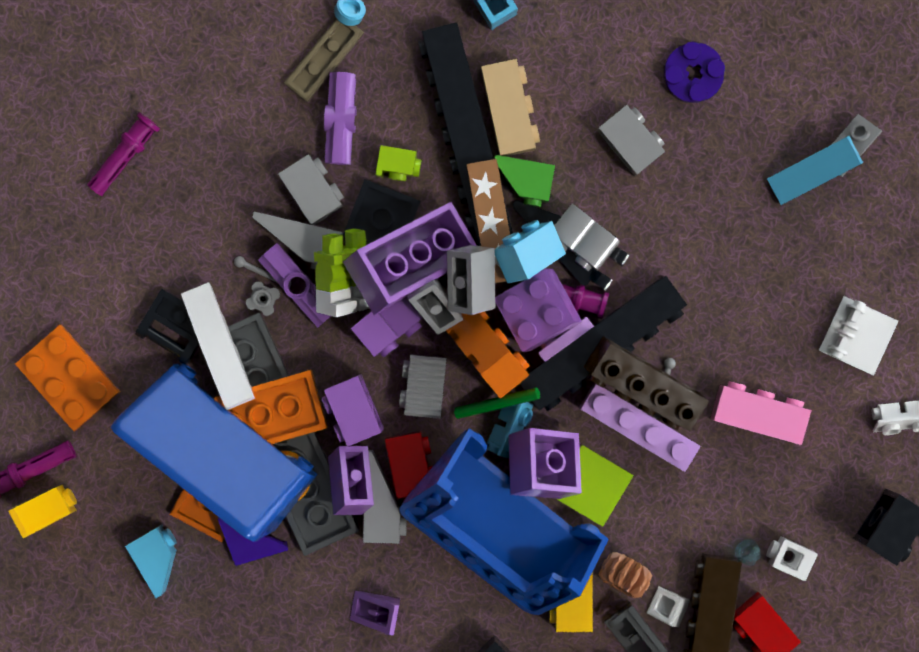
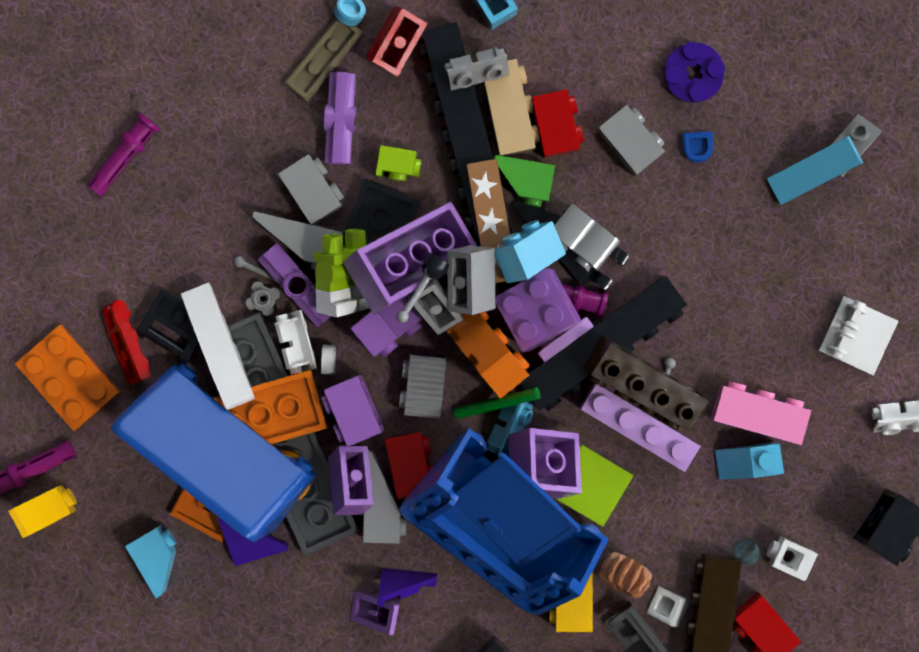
none -> red hinge [101,299,151,385]
none -> white hinge [274,310,317,375]
none -> white tile [321,344,336,375]
none -> red brick [365,6,428,77]
none -> dark purple tile [377,568,437,607]
none -> hinge [396,253,449,323]
none -> light grey hinge [444,47,510,91]
none -> blue piece [454,452,581,568]
none -> red brick [531,89,584,159]
none -> blue tile [682,131,713,163]
none -> medium azure slope [715,441,784,480]

